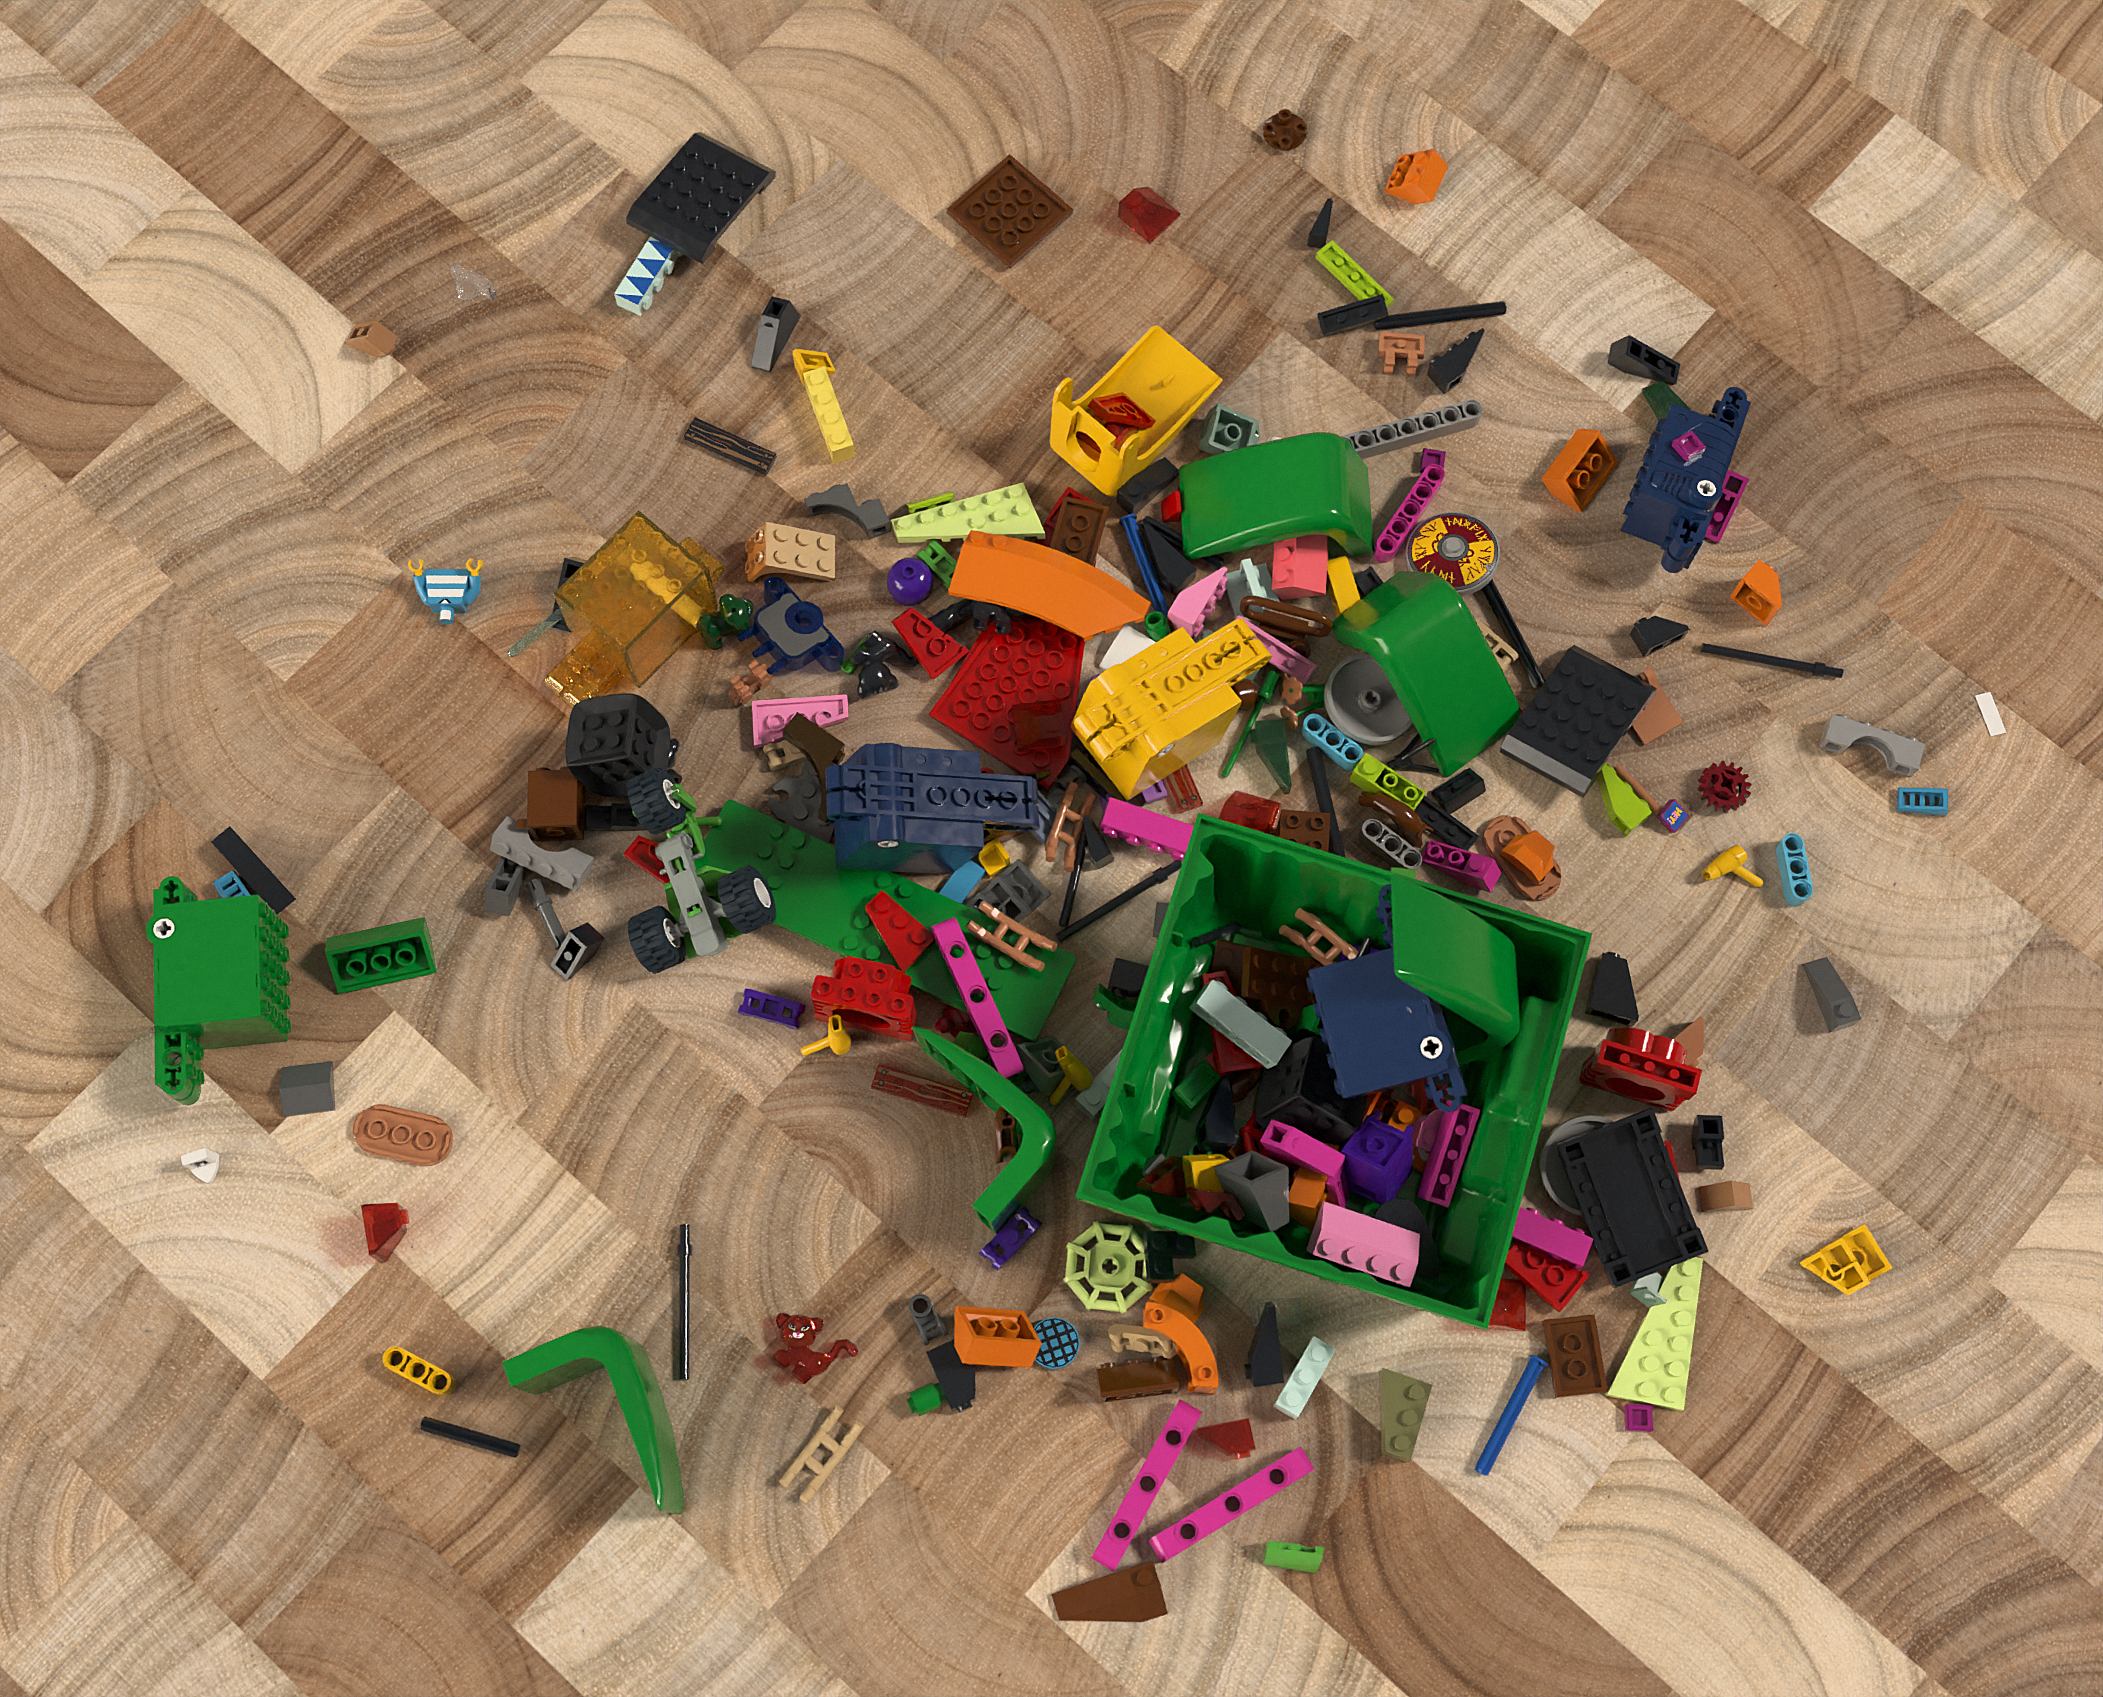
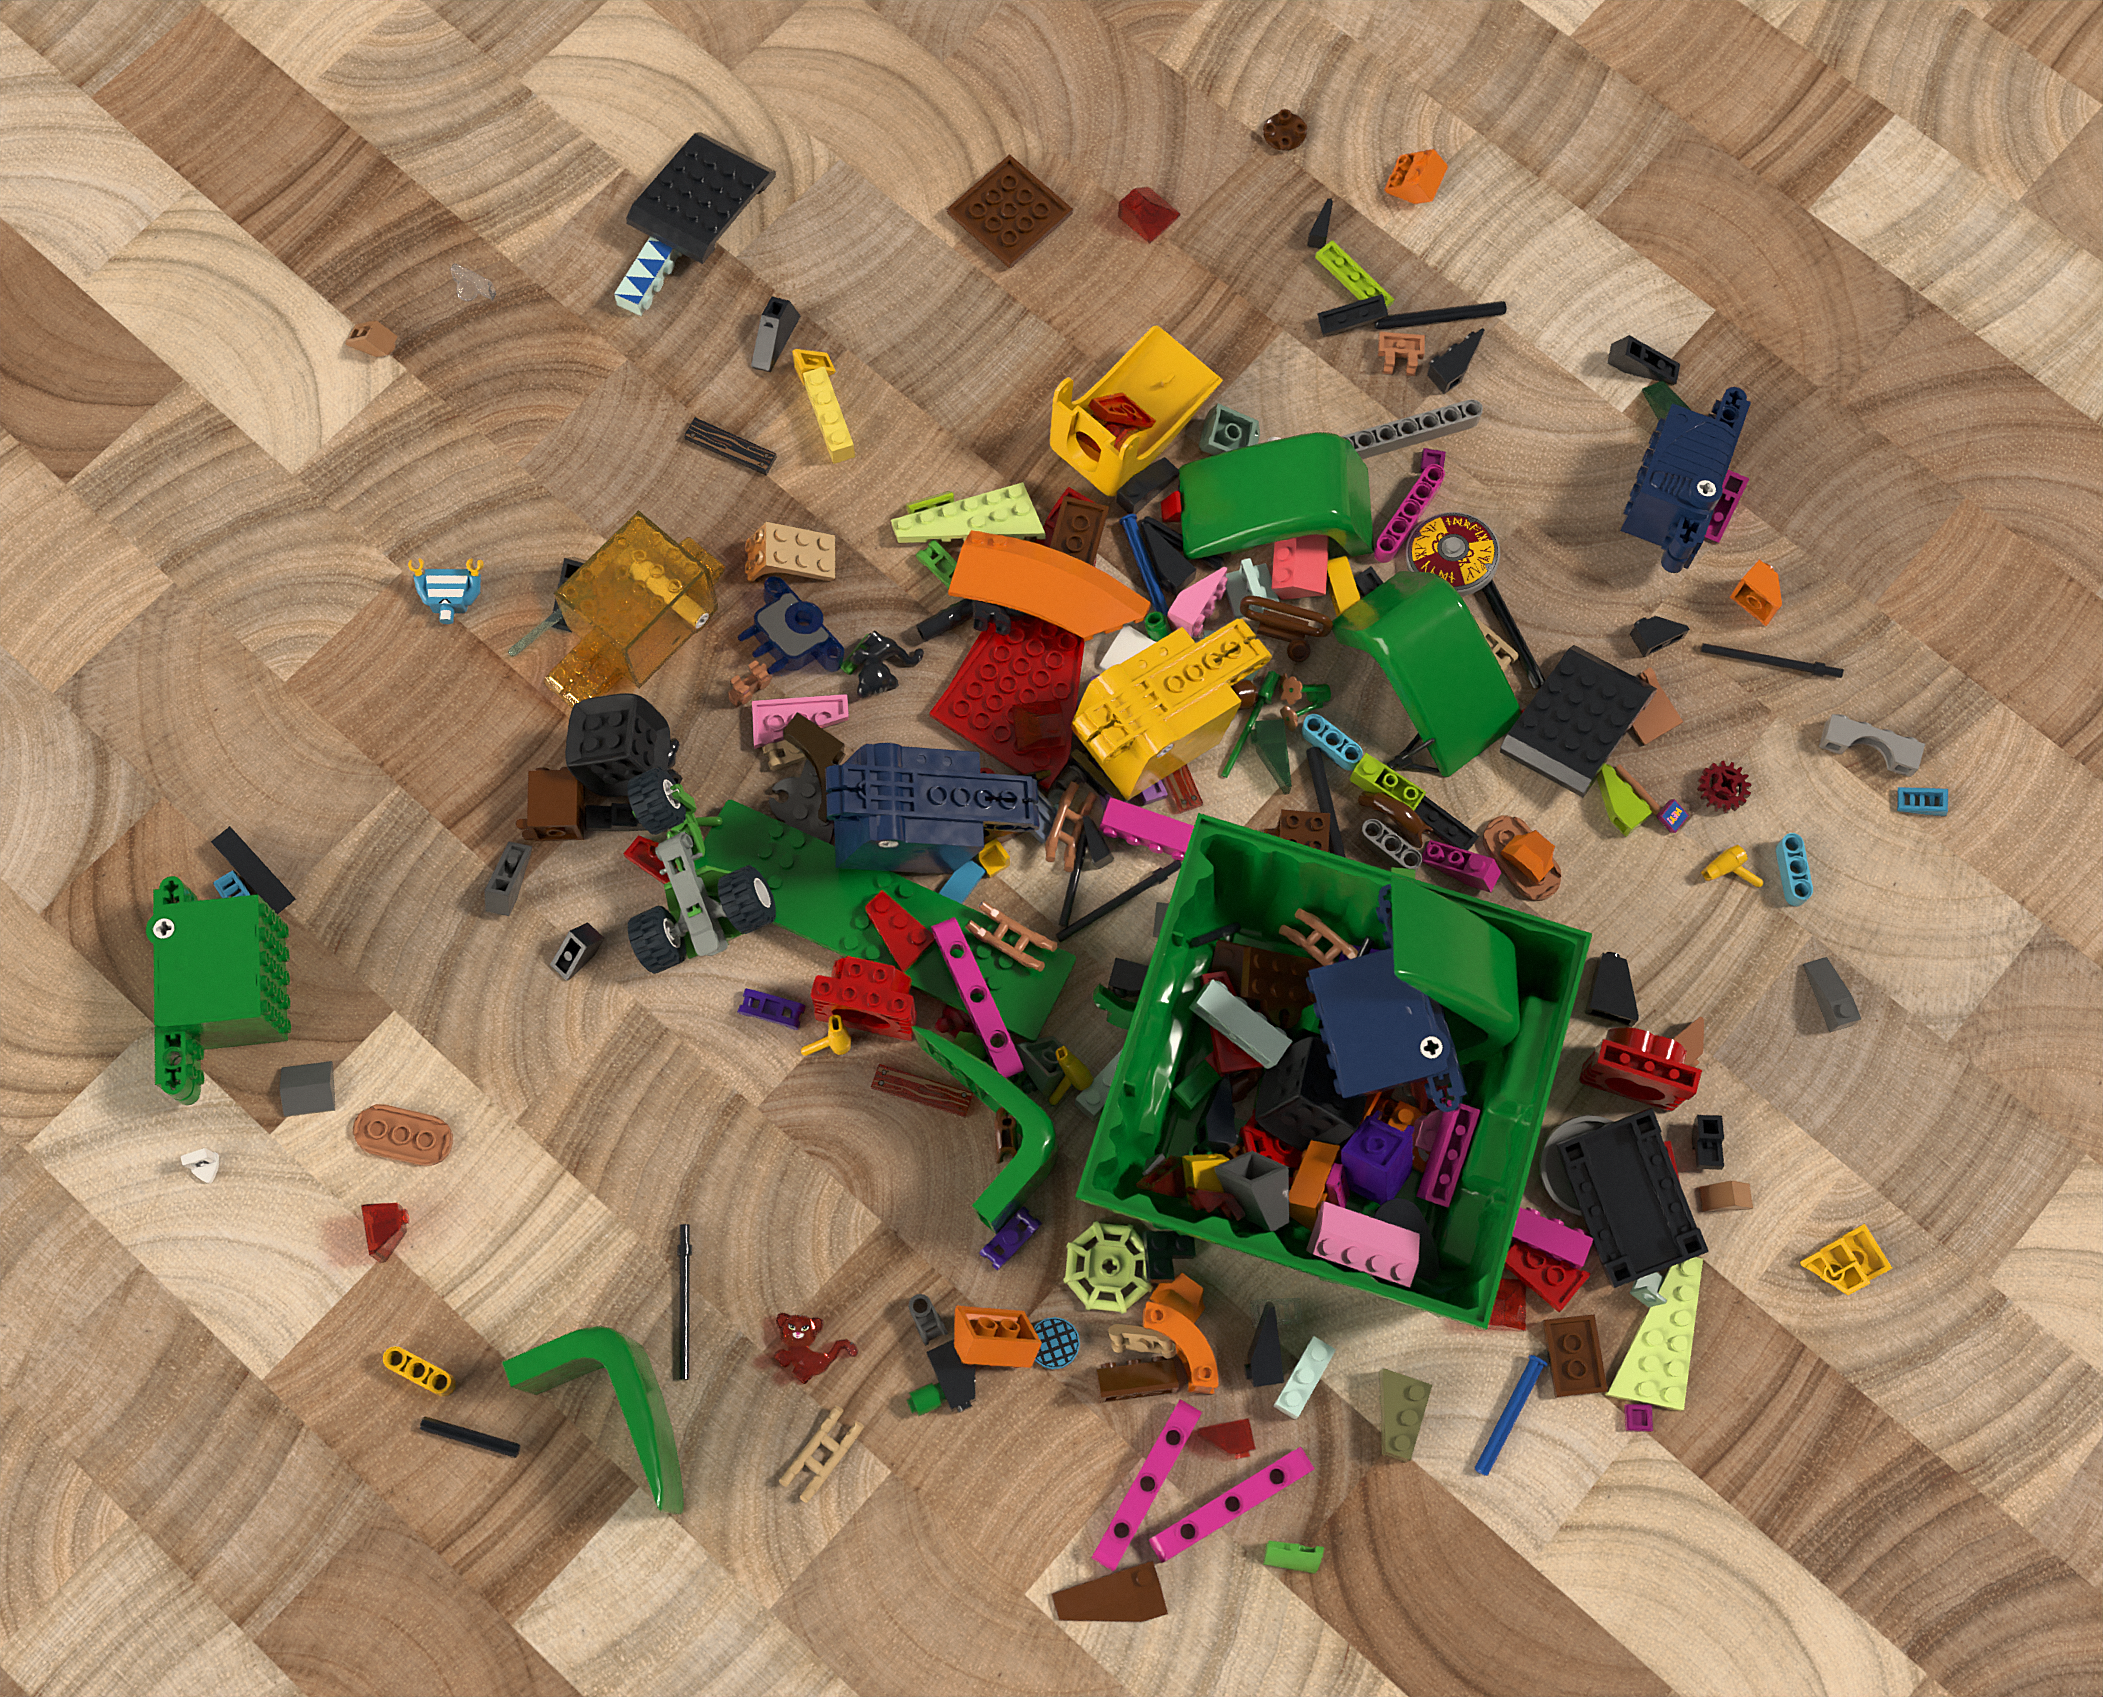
green slope [325,917,437,994] -> none
light grey arch [490,816,594,892] -> none
dark grey pin [526,879,566,950] -> none
dark green animal [699,594,754,650] -> none
dark grey arch [804,483,891,540] -> none
dark purple cylinder [887,558,933,606] -> none
red wing [891,608,969,679] -> none
dark grey slope [965,859,1052,923] -> none
clear red slope [1218,790,1281,834] -> none
bright pink tile [1234,615,1317,684] -> none
dark pink slope [1260,1120,1346,1179] -> none
light grey dish [1324,654,1412,745] -> none
black slope [1431,768,1486,814] -> none
orange slope [1541,429,1619,512] -> none
magenta tile [1671,430,1706,462] -> none
white sticker [1975,692,2006,736] -> none

